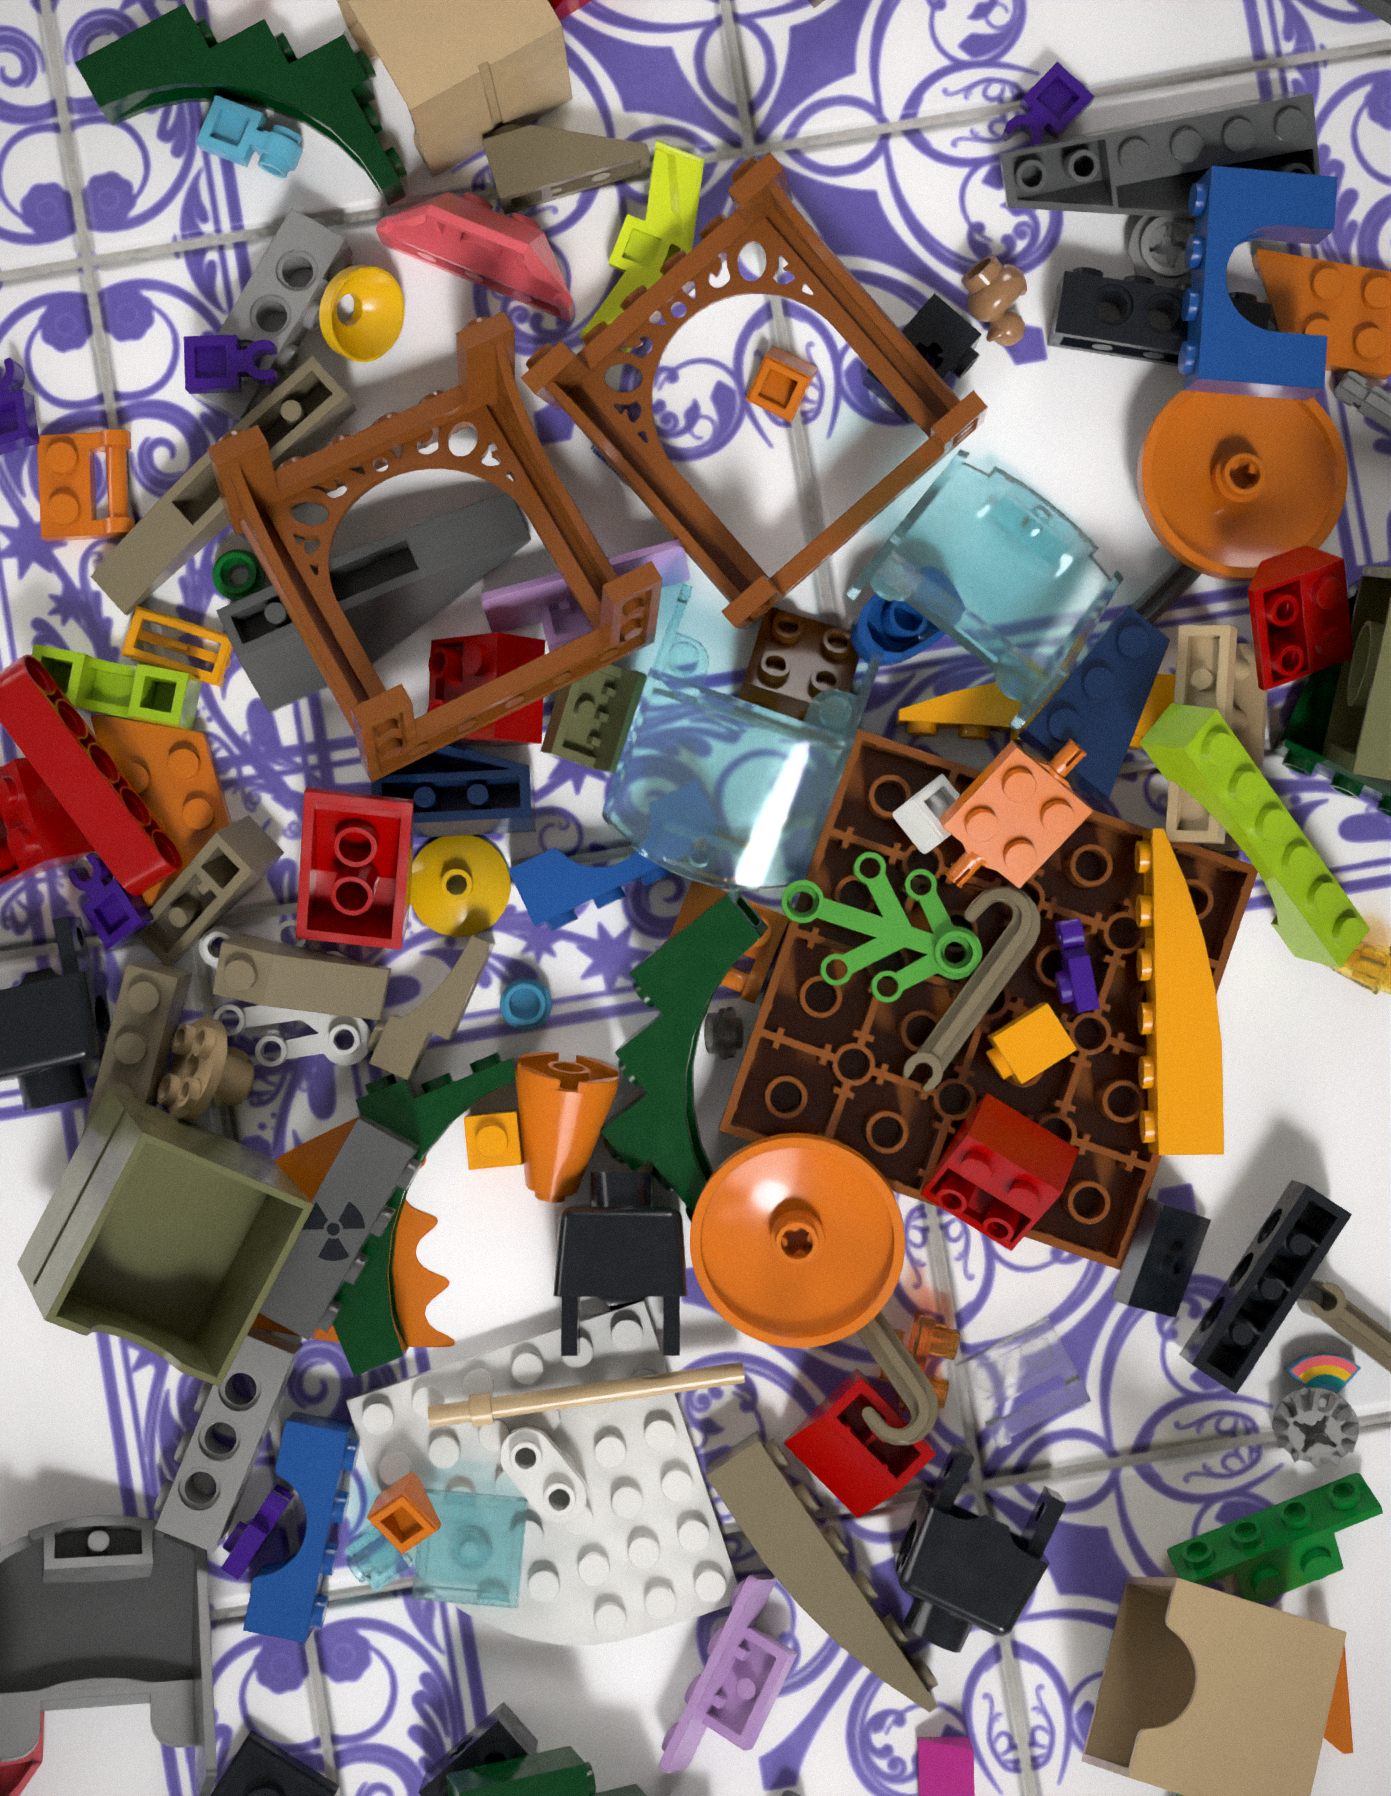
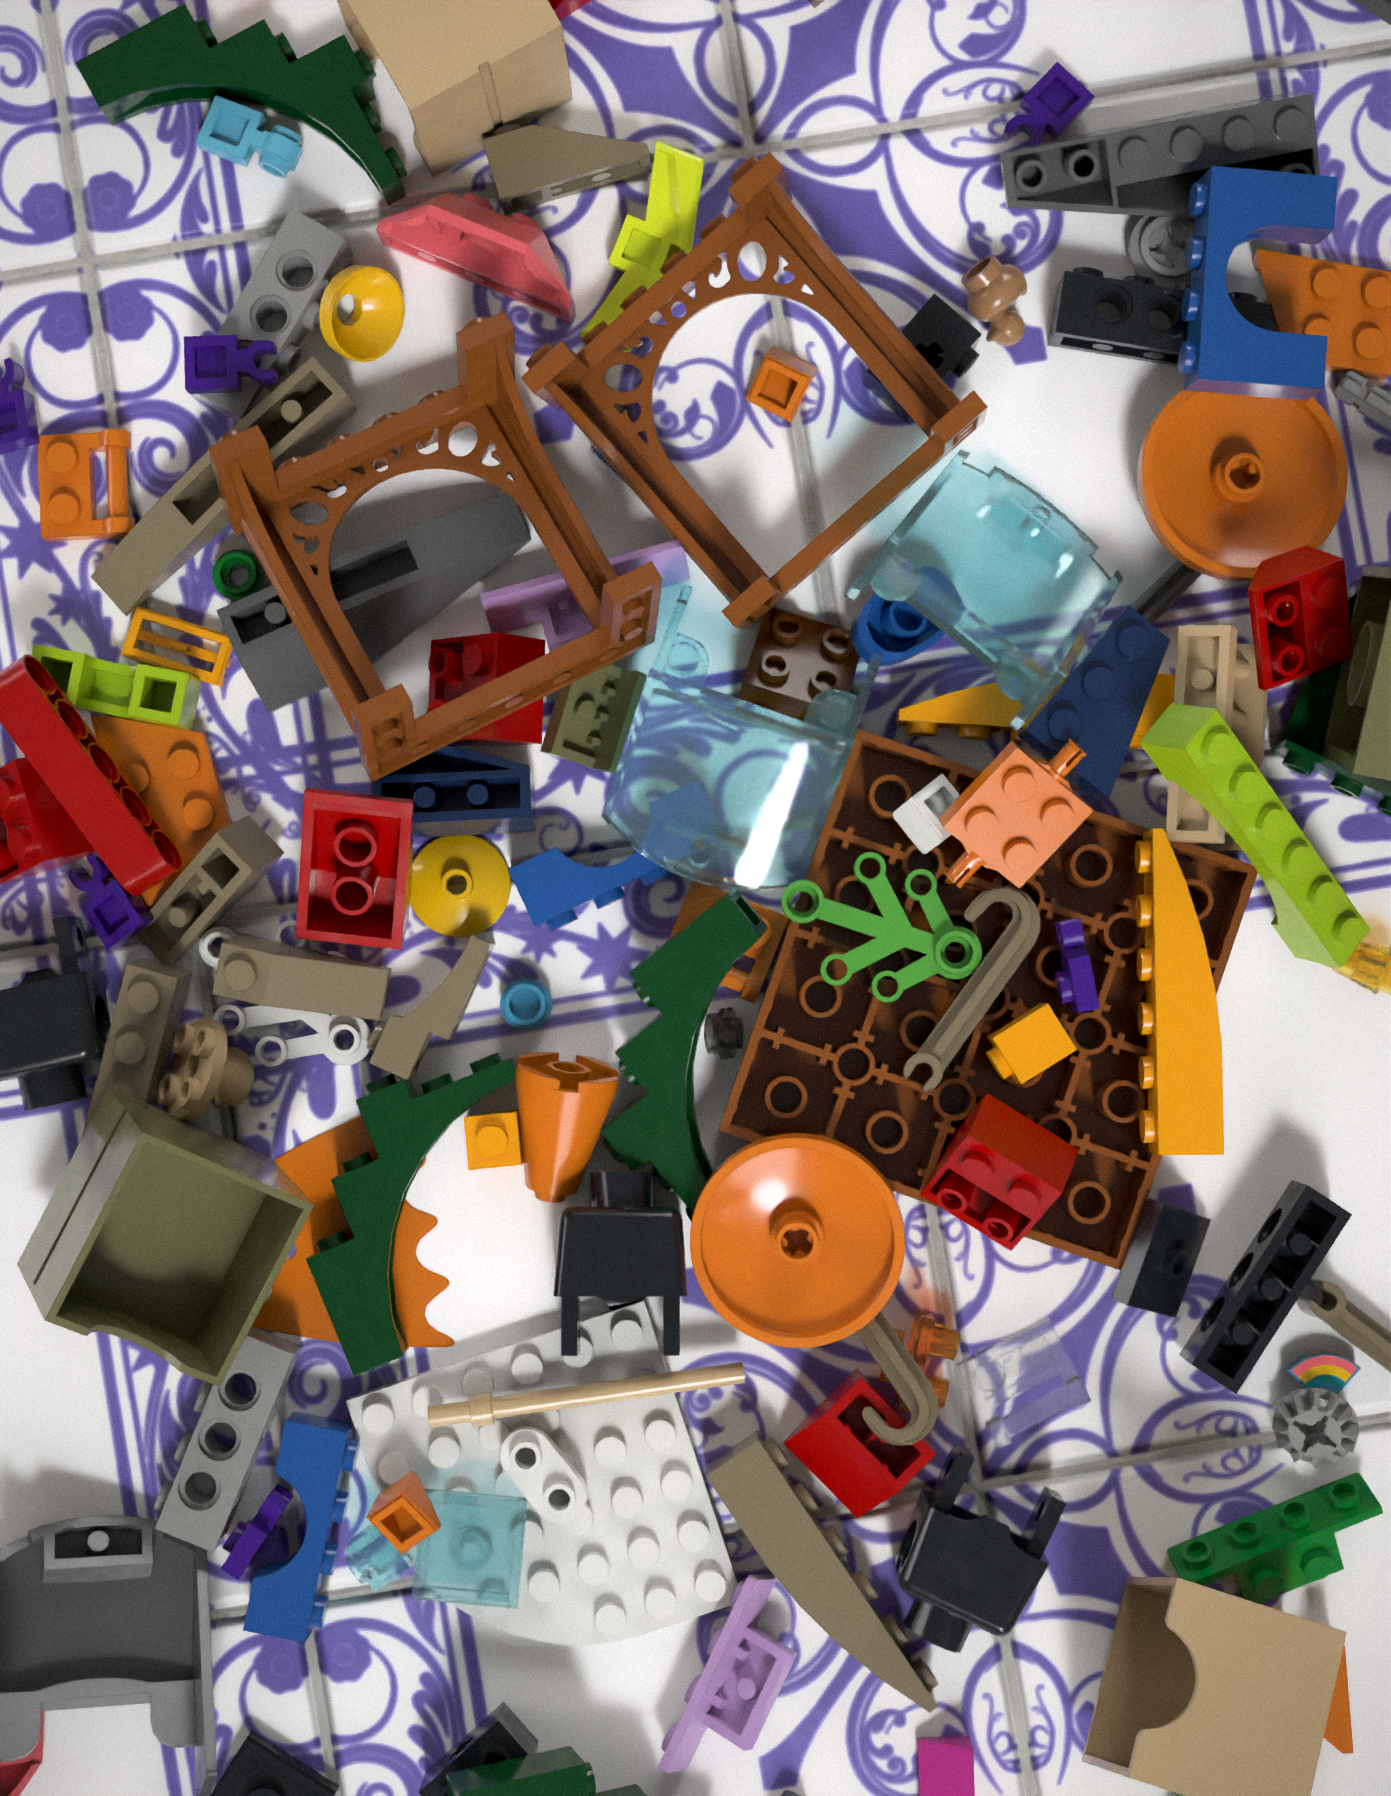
dark grey brick [259,1116,422,1340] -> none

